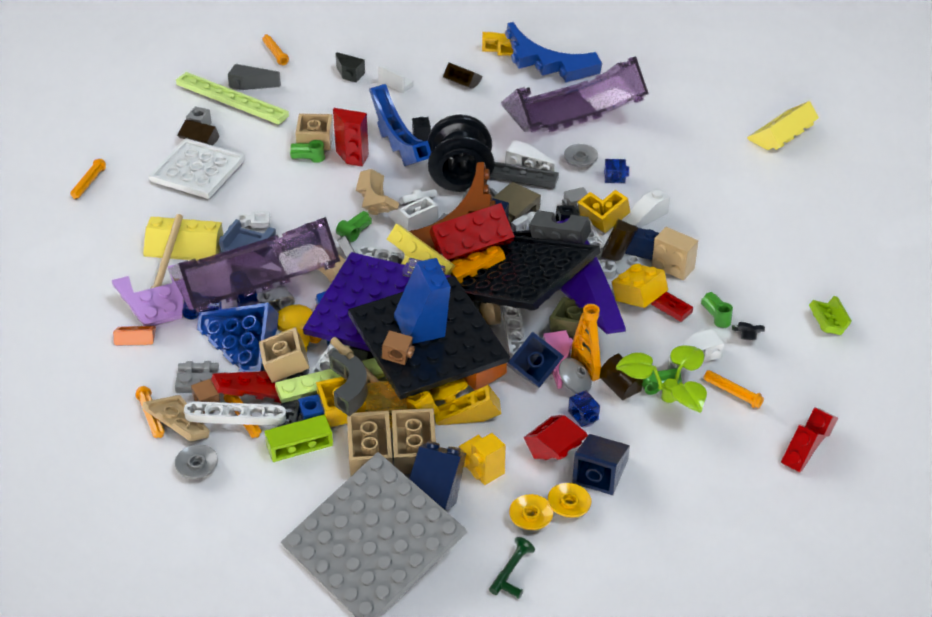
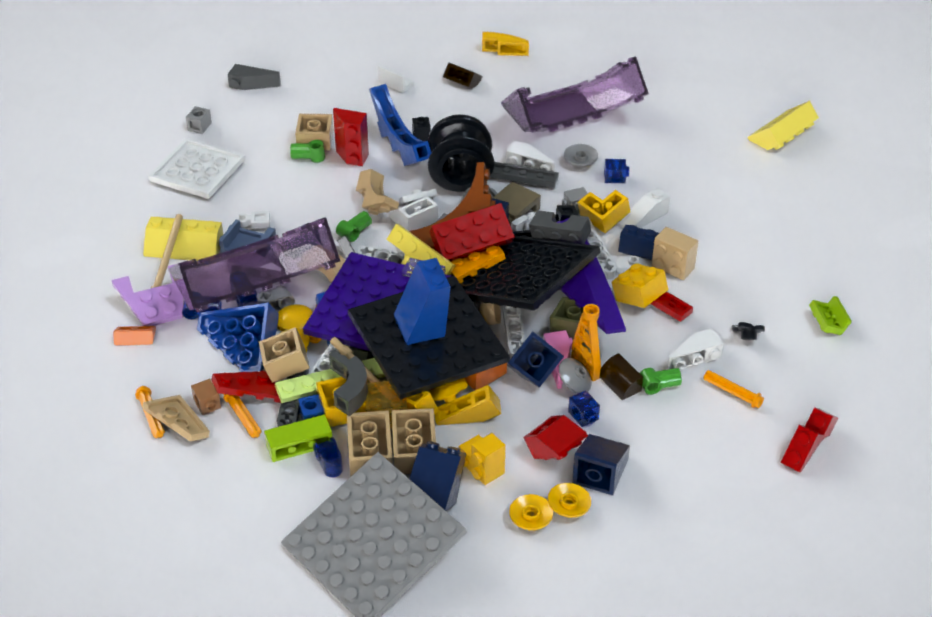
light orange axle [70,159,106,199] -> none
light grey plate [175,361,219,393] -> none
light grey dish [175,445,218,478] -> none
yellowish green plate [176,72,289,125] -> none
dark brown brick [177,119,219,145] -> none
white beam [184,401,286,426] -> none
light orange axle [262,34,289,65] -> none
pearl dark grey slope [335,52,365,82] -> none
medium nougat brick [382,330,415,365] -> none
dark green piece [489,537,535,599] -> none
blue arch [505,22,602,83] -> none
dark brown brick [601,219,638,261] -> none
lime plant [616,345,707,413] -> none
bright green piece [701,292,733,328] -> none
none -> clear blue piece [313,437,343,477]

